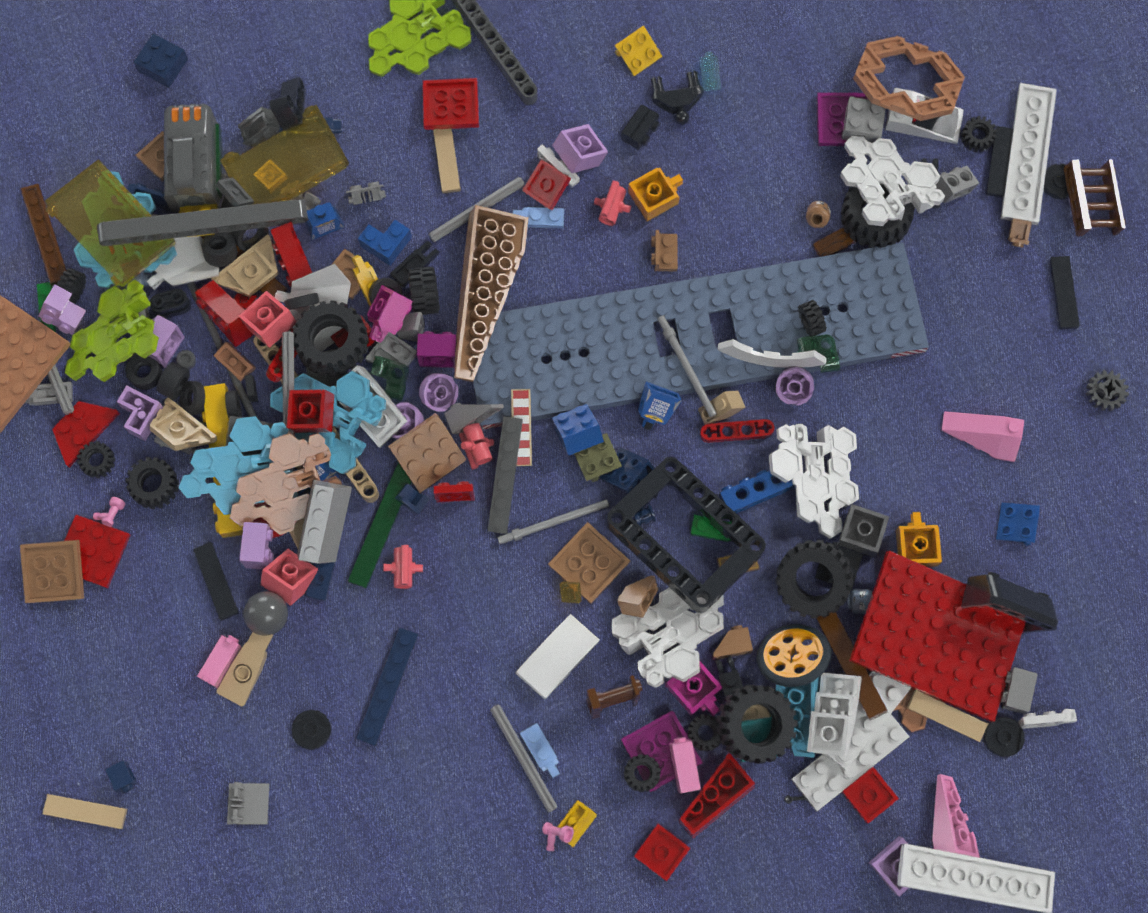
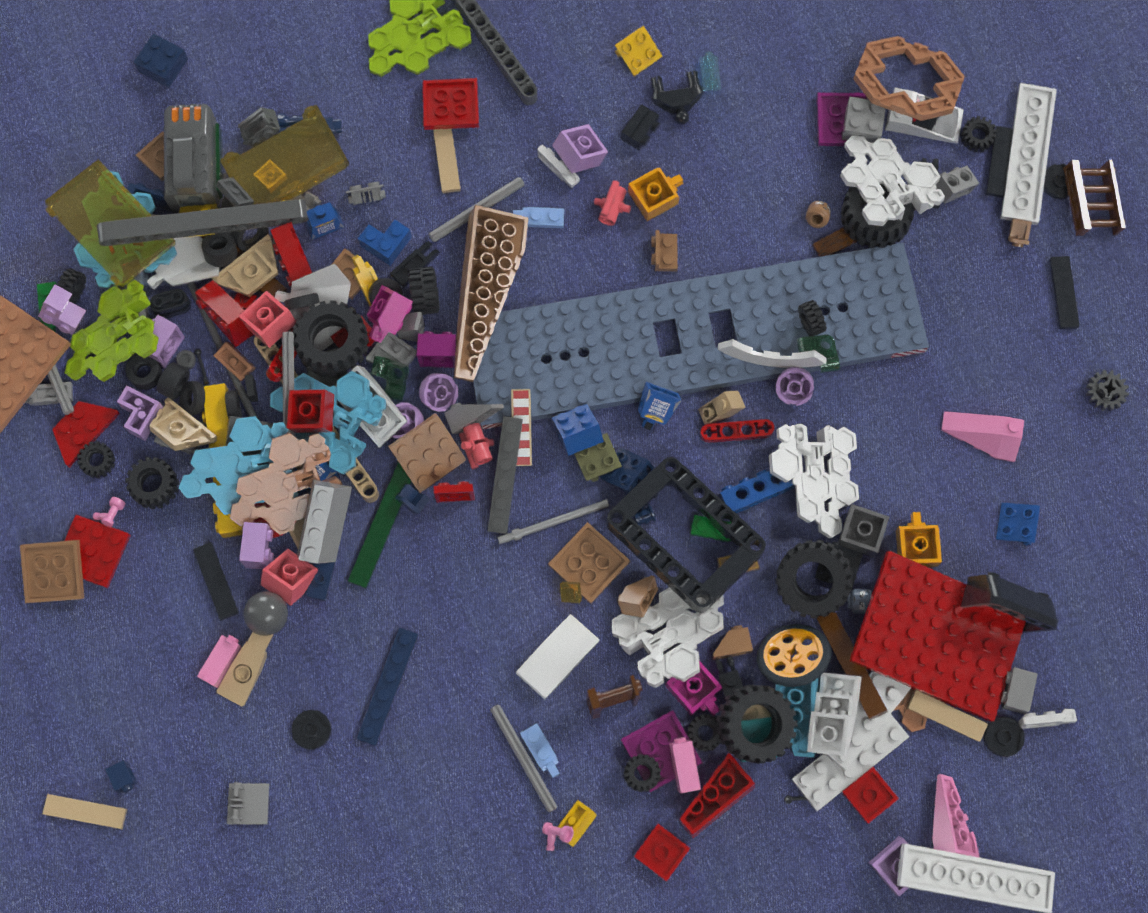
reddish brown tile [20,183,66,286] -> none
black beam [270,77,305,130] -> none
coral pin [383,545,423,589] -> none
red plate [522,159,571,210] -> none
light grey bar [658,315,717,418] -> none
none -> black hinge [194,348,209,385]

